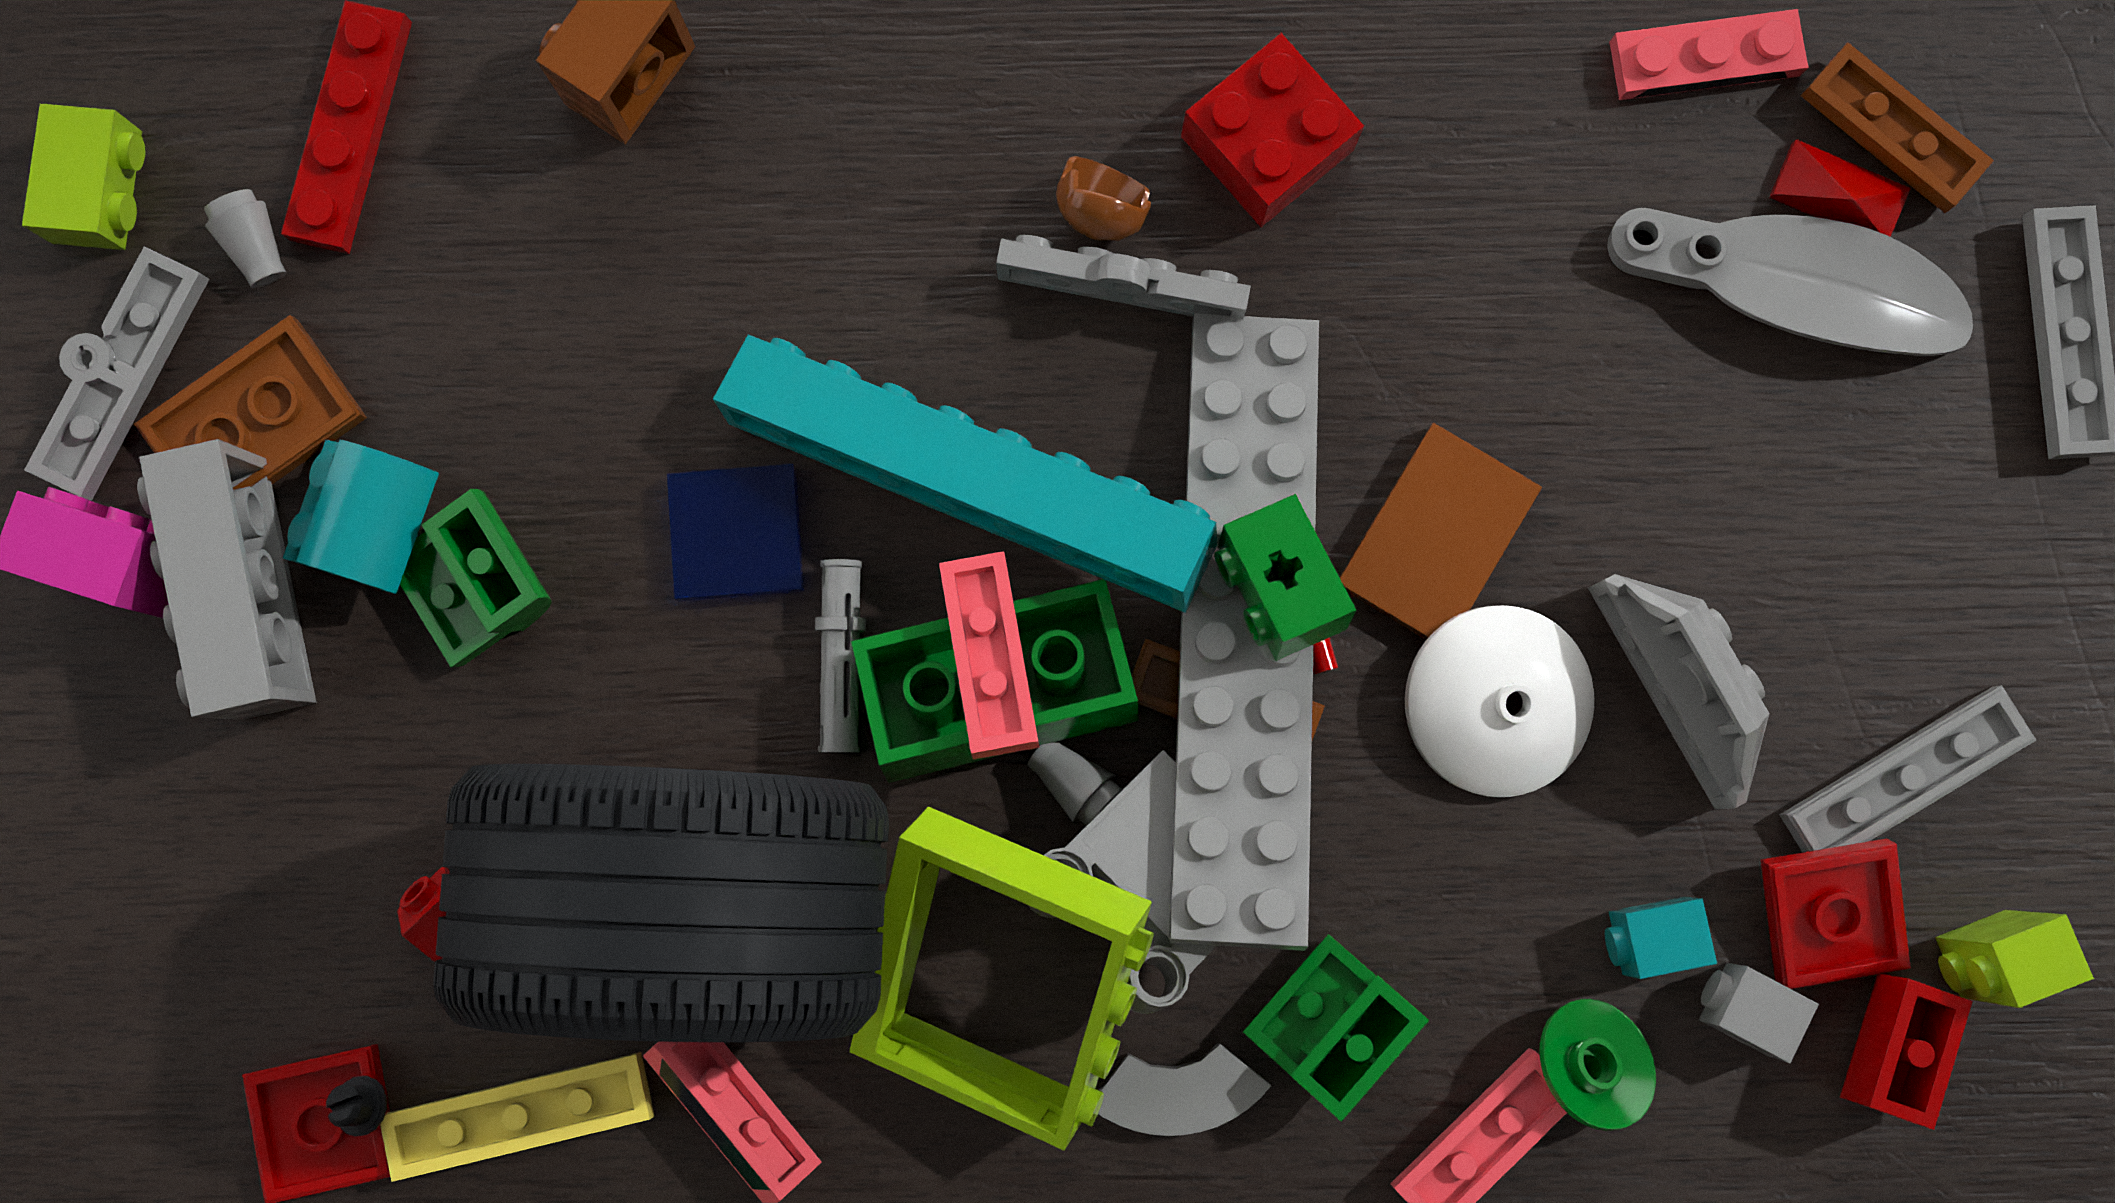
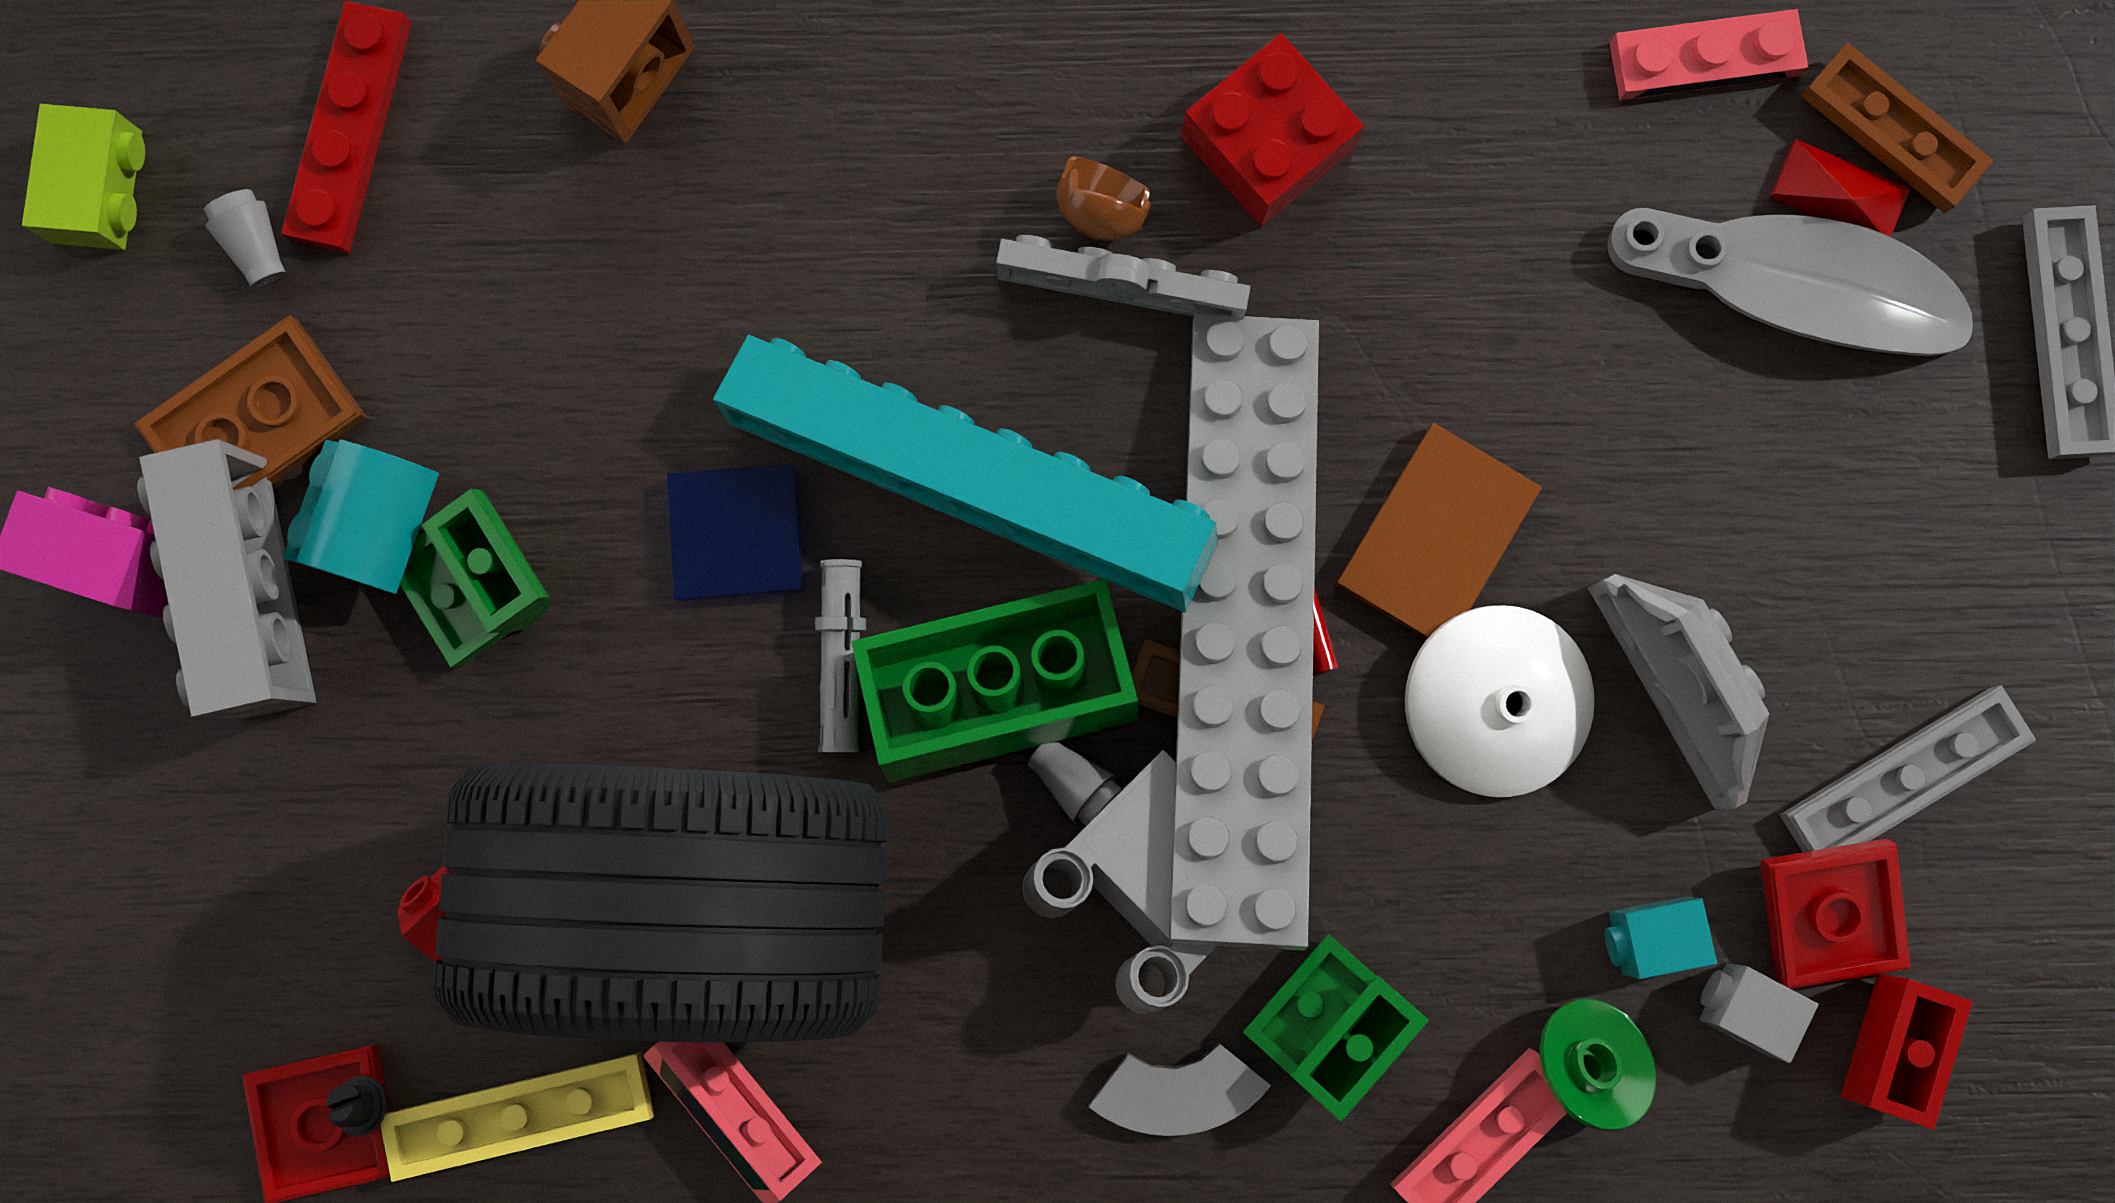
light grey hinge [24,247,209,501] -> none
lime window [849,807,1154,1151] -> none
coral plate [939,551,1040,760] -> none
green brick [1214,494,1356,661] -> none
lime brick [1935,910,2094,1008] -> none

